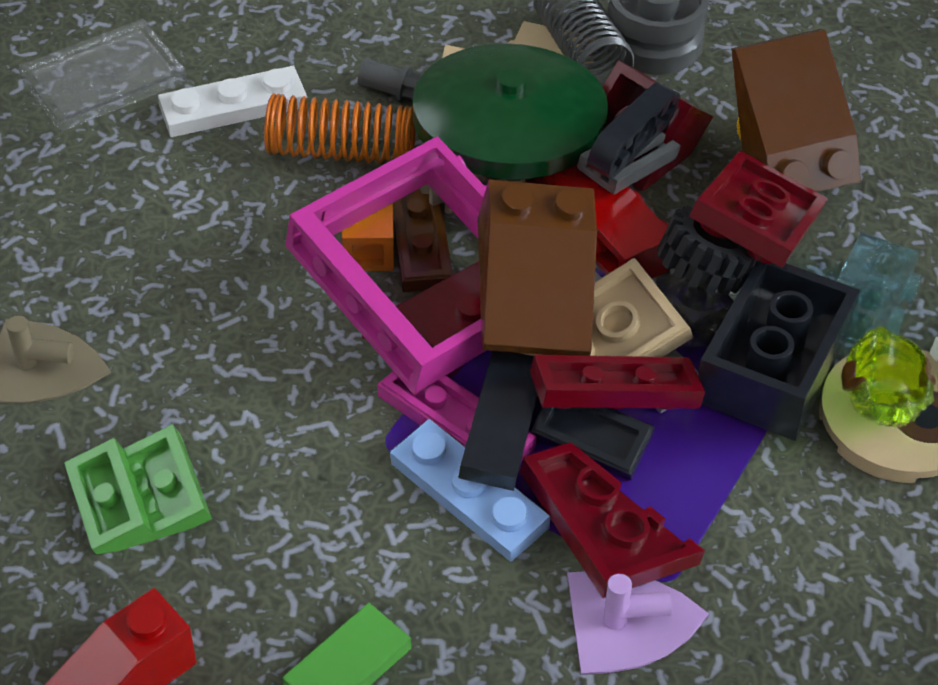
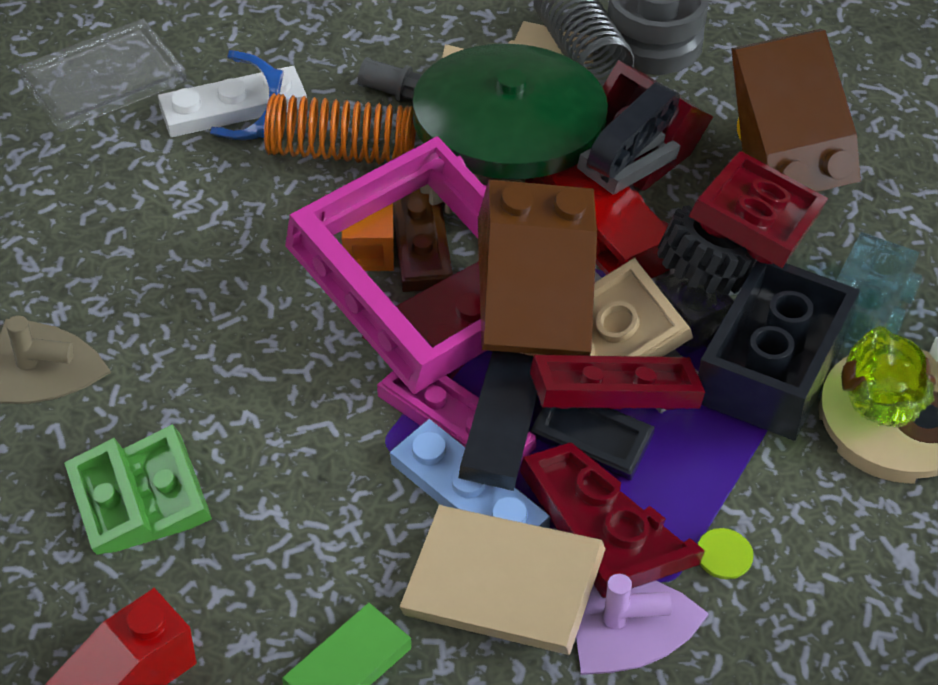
none -> blue cap [210,50,284,140]
none -> tan tile [400,505,605,655]
none -> lime piece [698,528,754,579]

